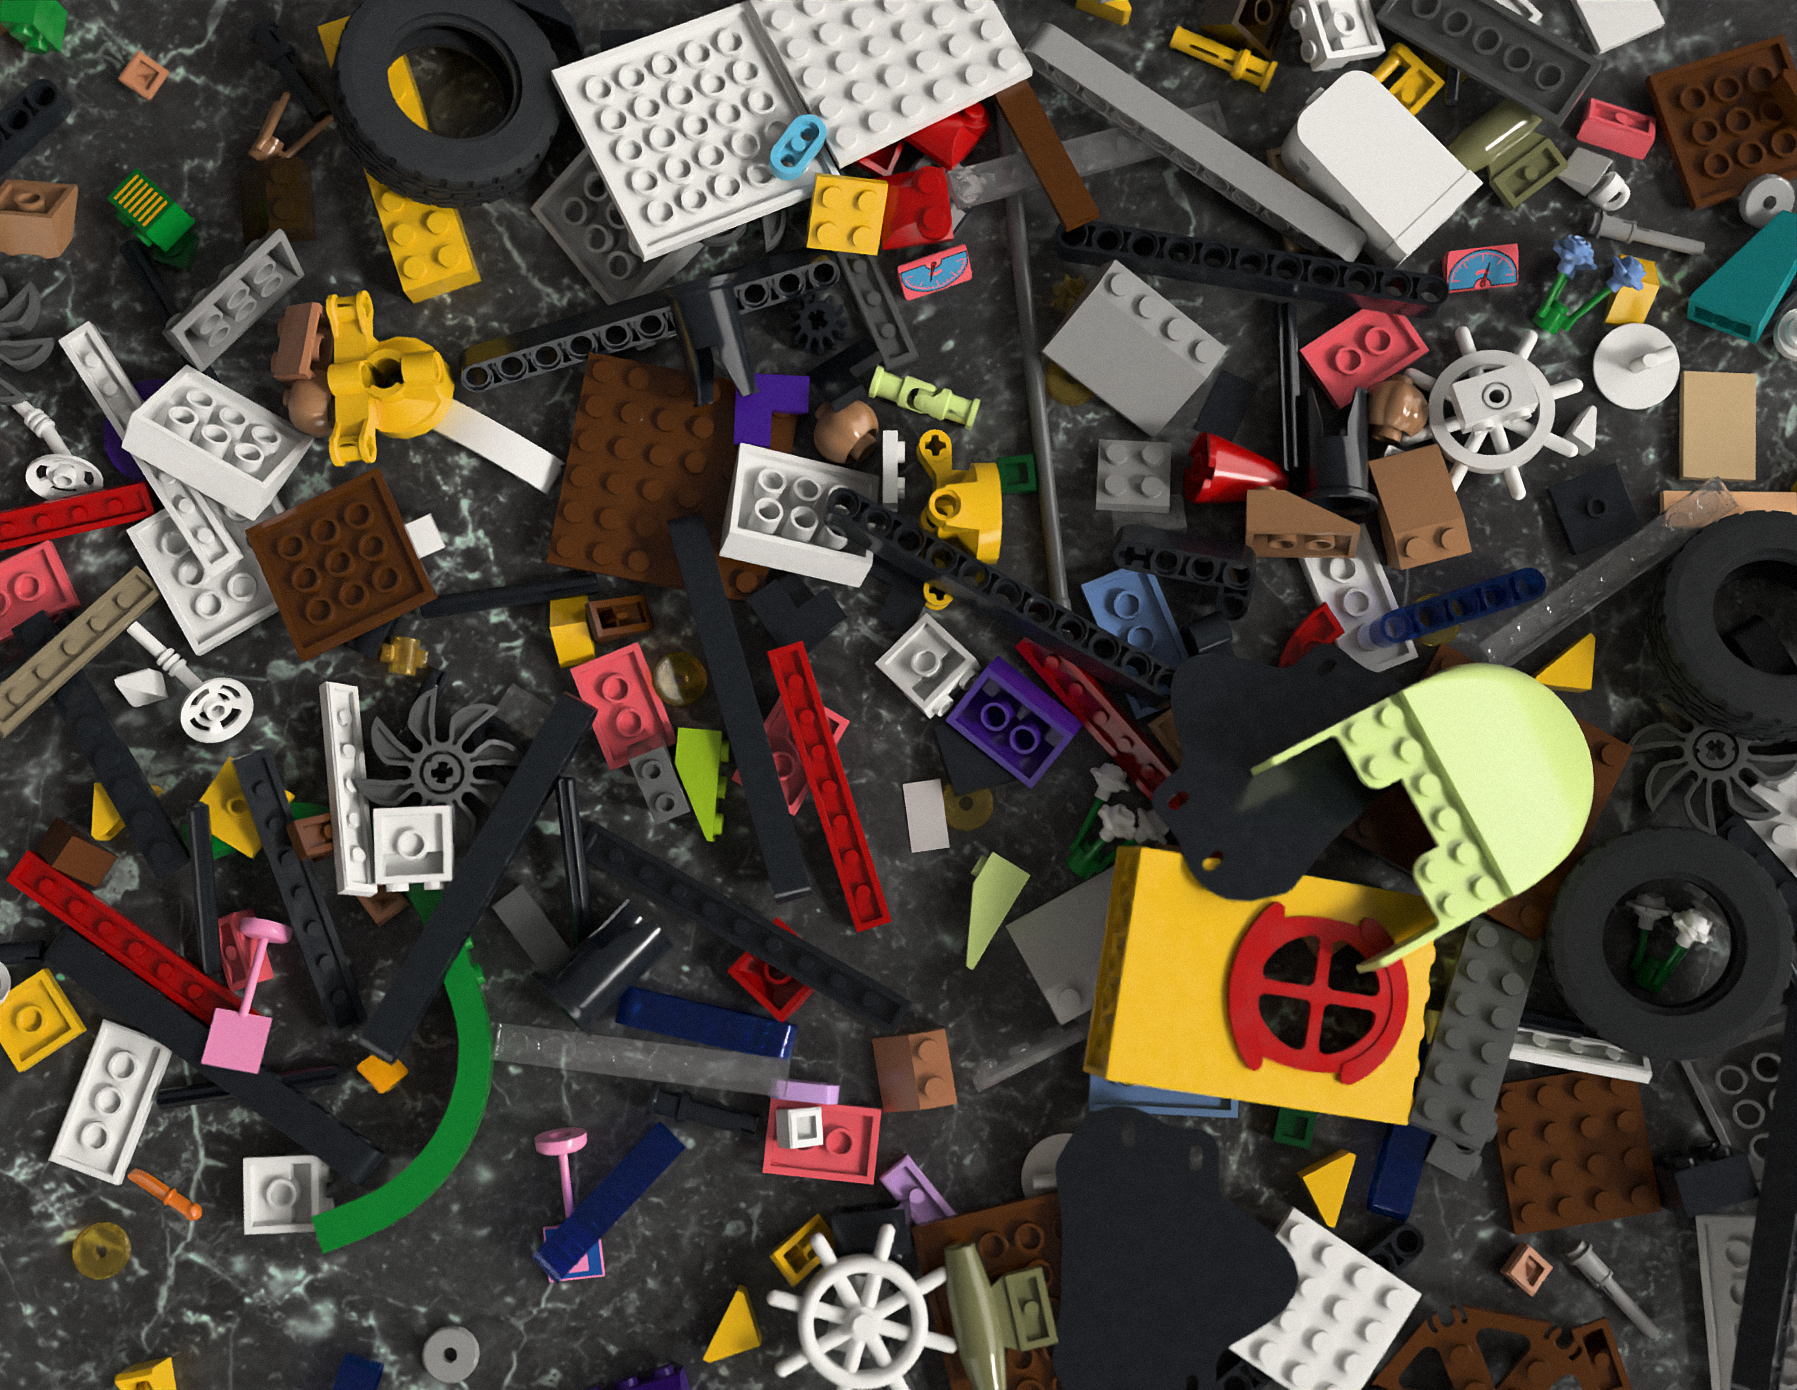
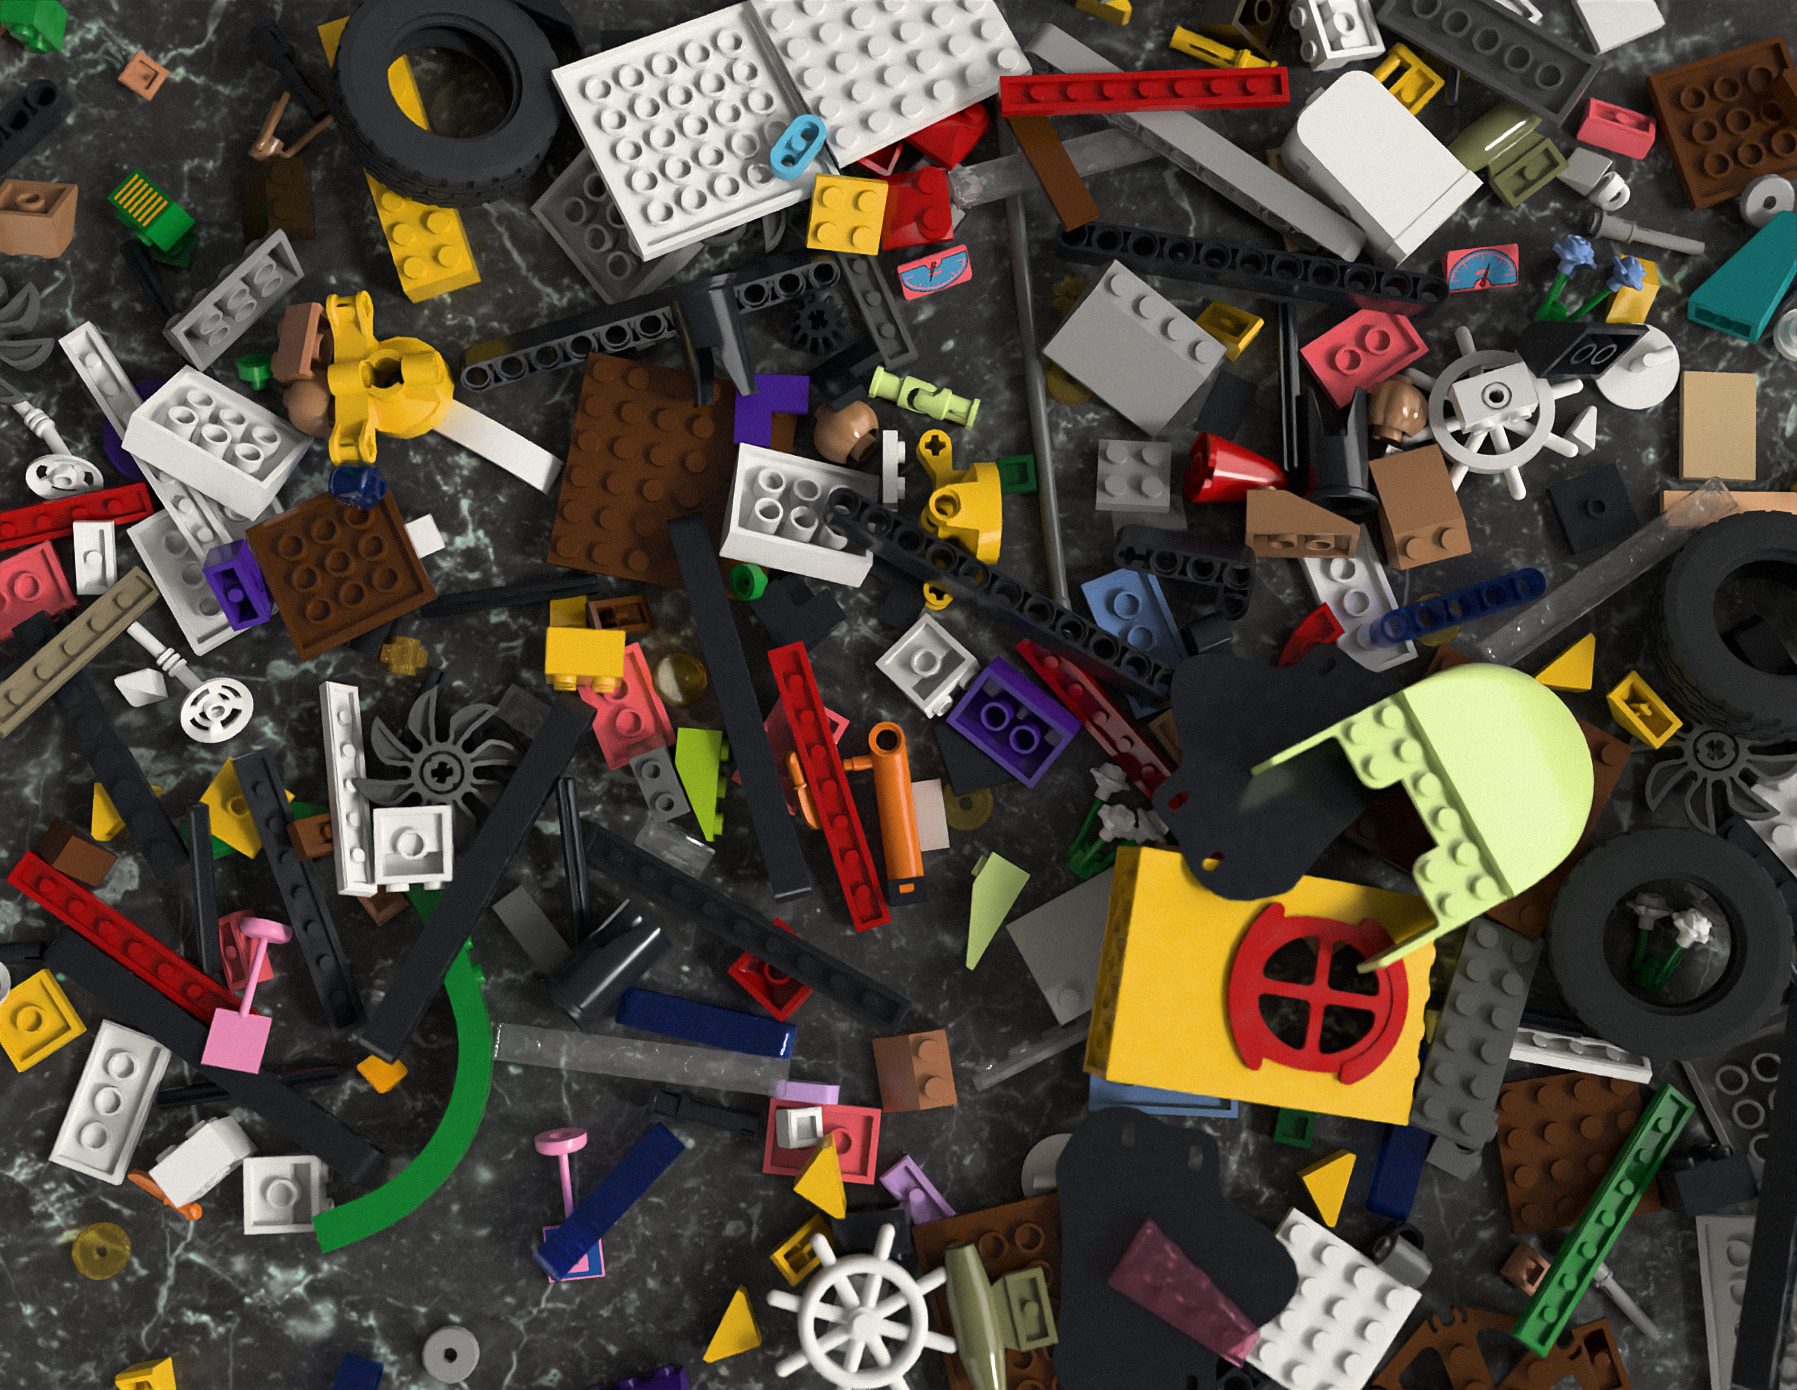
none -> white plate [73,520,117,595]
none -> white brick [148,1116,259,1208]
none -> dark purple brick [202,538,275,632]
none -> green tile [235,354,274,390]
none -> clear blue head [328,460,387,510]
none -> yellow brick [545,627,625,693]
none -> clear tile [634,817,716,880]
none -> green tile [729,563,768,601]
none -> orange piece [783,750,822,830]
none -> yellow slope [793,1133,847,1219]
none -> orange piece [842,721,928,907]
none -> red plate [998,66,1290,117]
none -> clear pink wing [1108,1217,1260,1367]
none -> yellow slope [1195,299,1264,362]
none -> dark grey brick [1373,1233,1432,1288]
none -> green tile [1509,1083,1696,1358]
none -> black slope [1513,320,1650,380]
none -> yellow slope [1606,670,1683,749]

